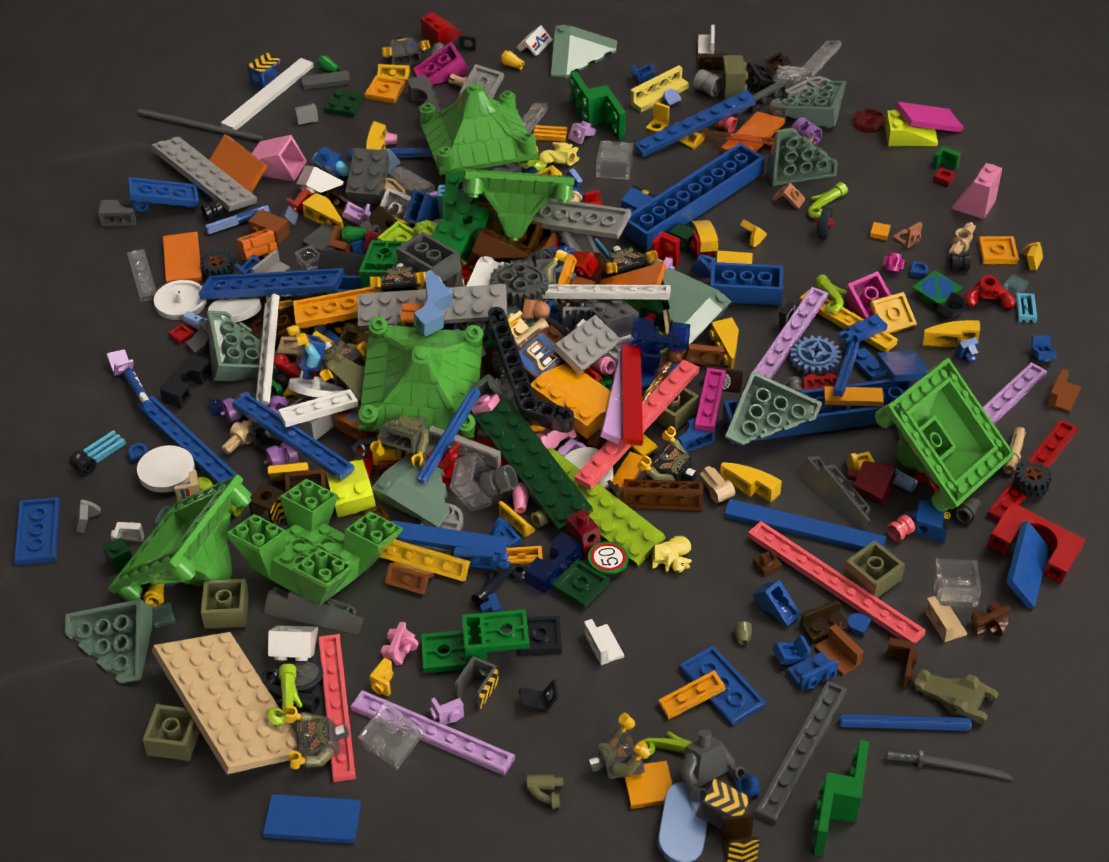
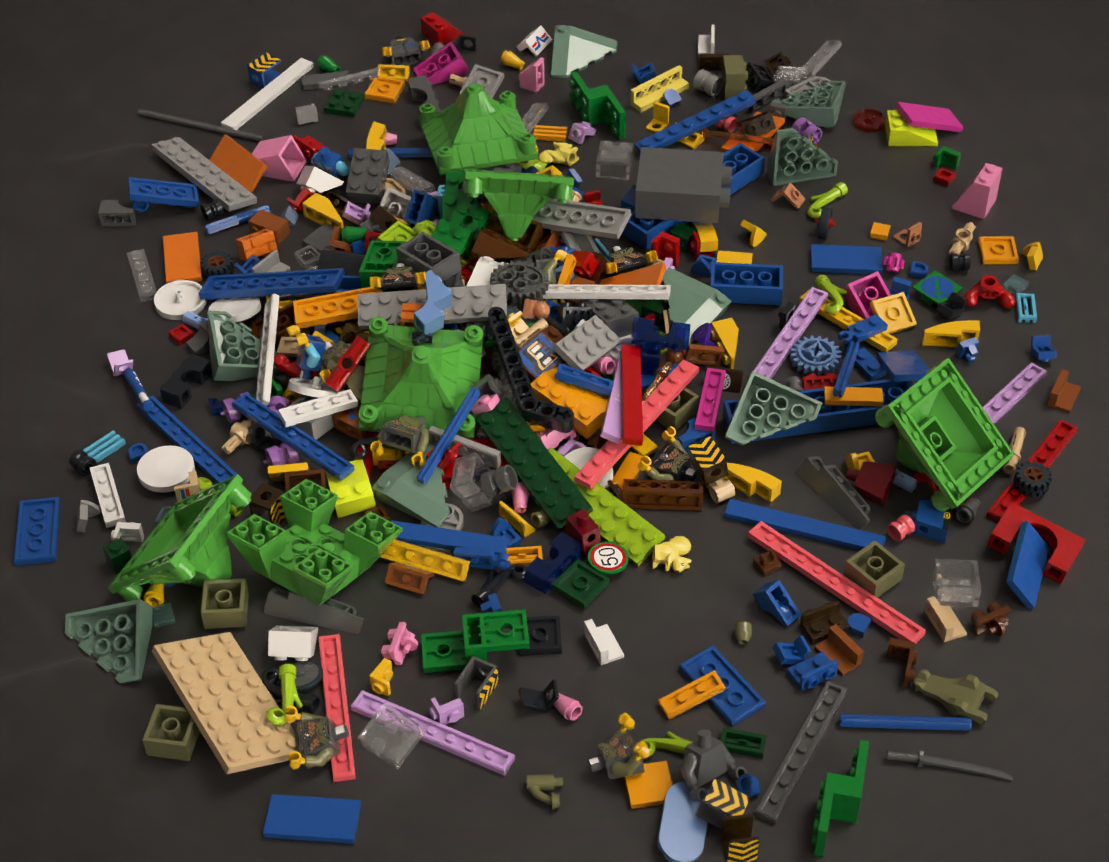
none -> white plate [90,463,126,528]
none -> red bracket [293,135,330,160]
none -> clear plate [318,67,381,92]
none -> red piece [325,336,371,392]
none -> black bar [412,332,433,346]
none -> bright pink slope [519,58,544,93]
none -> bright pink cone [553,692,583,721]
none -> blue plate [555,363,613,396]
none -> dark grey brick [635,147,732,223]
none -> piece [689,437,729,485]
none -> dark purple tile [691,322,719,347]
none -> dark green tile [720,728,767,758]
none -> dark brown bracket [736,111,776,139]
none -> blue tile [811,244,883,275]
none -> blue tile [889,276,912,301]

